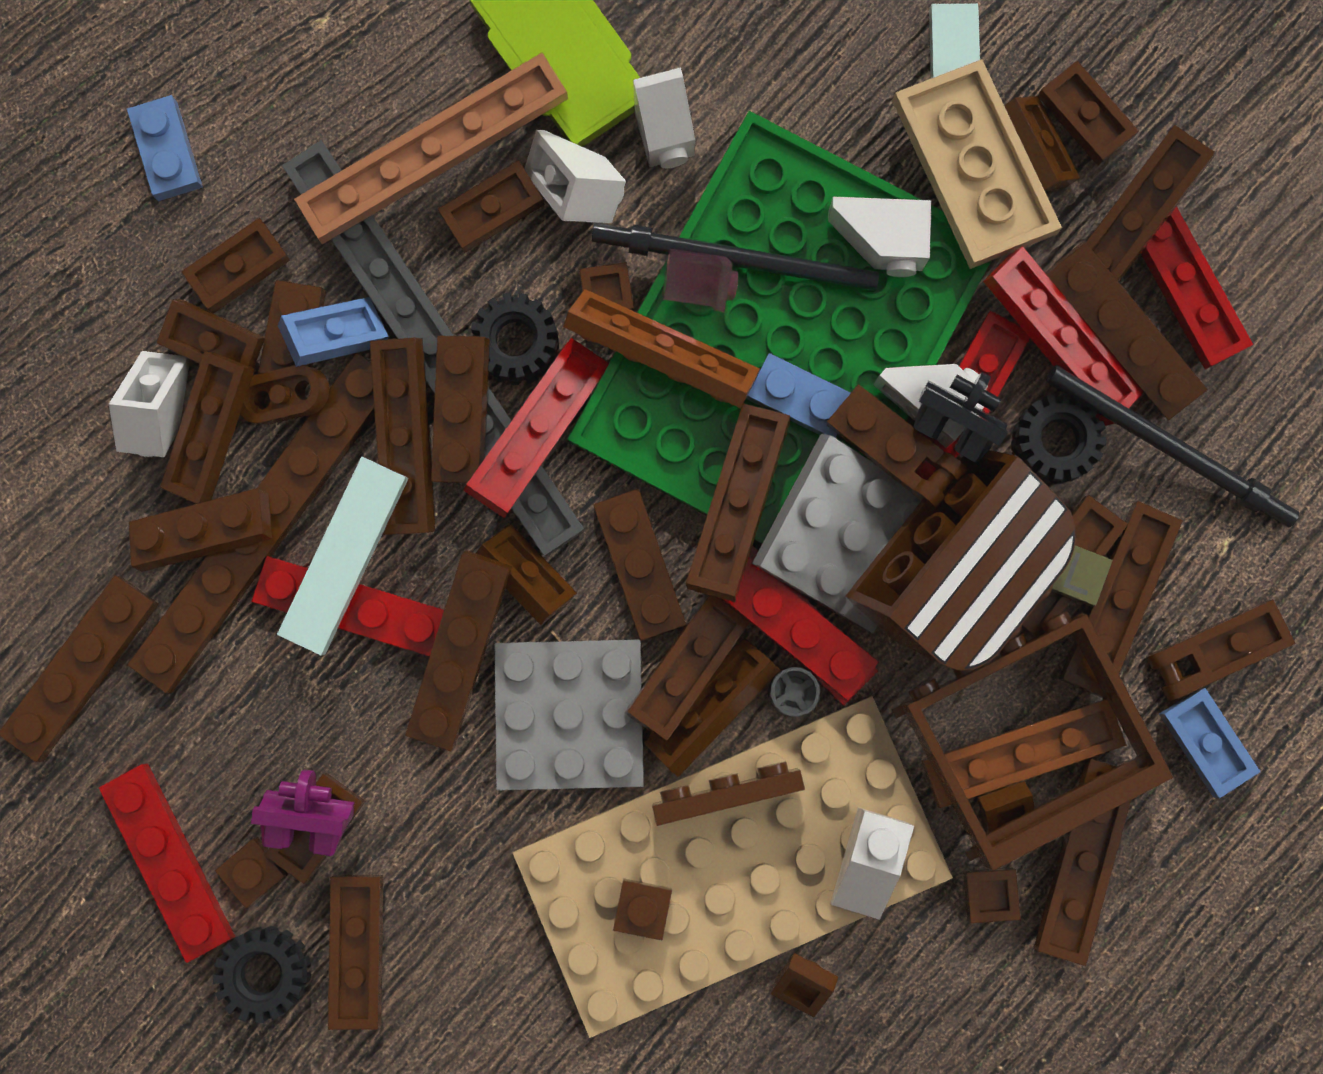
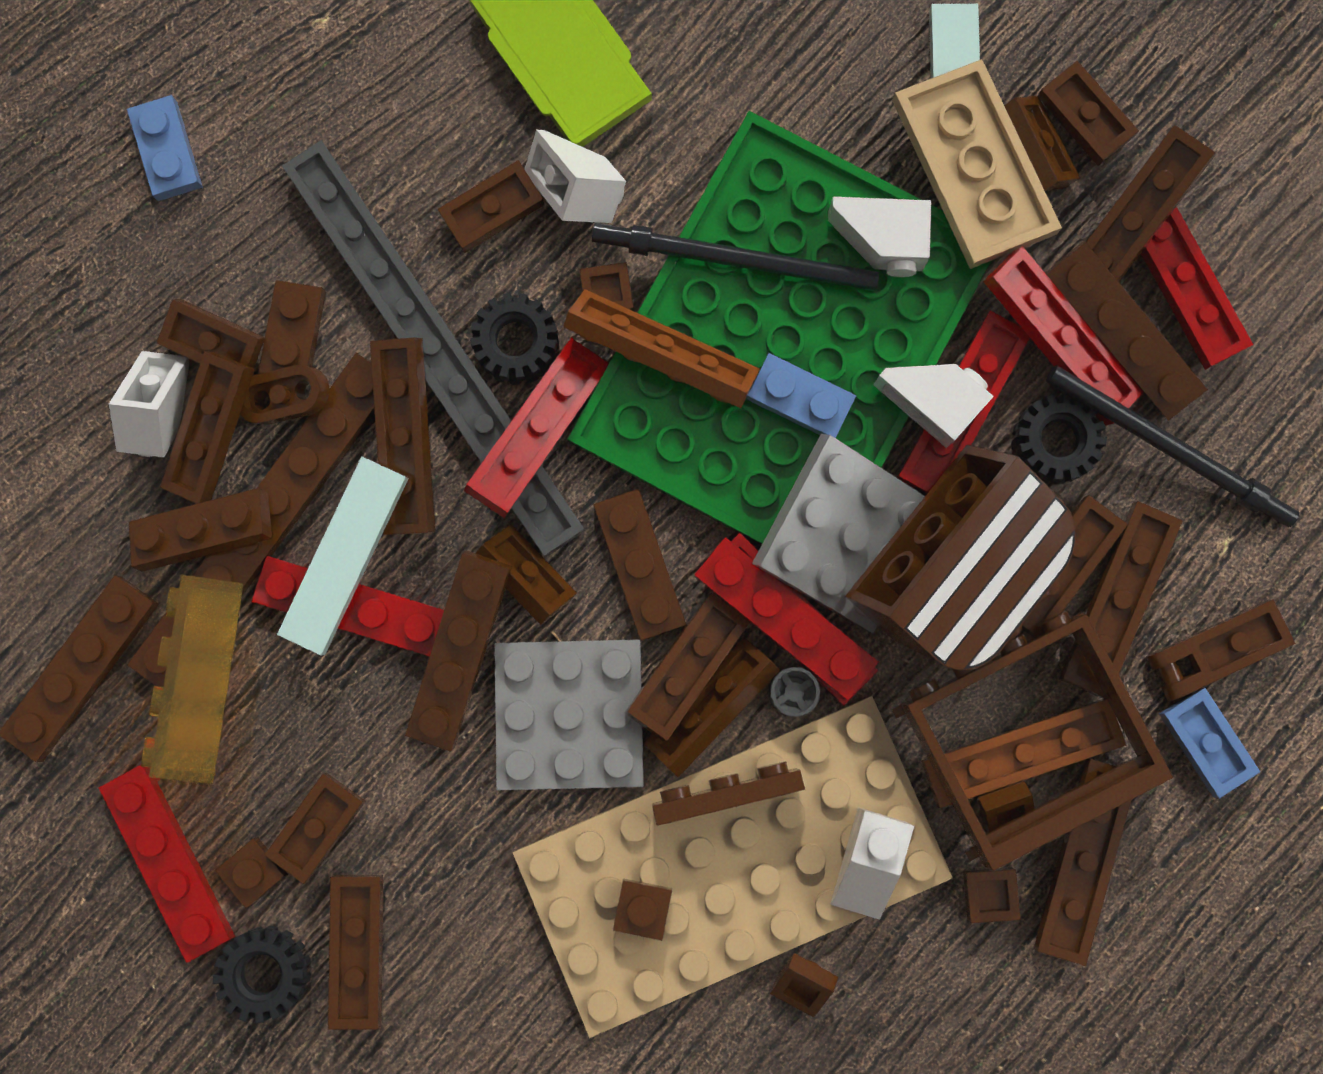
reddish brown plate [181,217,290,314] -> none
magenta hips [251,769,355,856] -> none
medium blue plate [278,297,389,367] -> none
nougat plate [294,53,568,244] -> none
reddish brown plate [431,336,490,483] -> none
white slope [633,67,695,169] -> none
clear pink bracket [662,248,738,312] -> none
reddish brown plate [686,404,790,602] -> none
reddish brown plate [827,384,968,509] -> none
black hips [913,372,1008,463] -> none
olive tile [1052,546,1113,607] -> none
none -> clear yellow wedge [141,575,243,787]

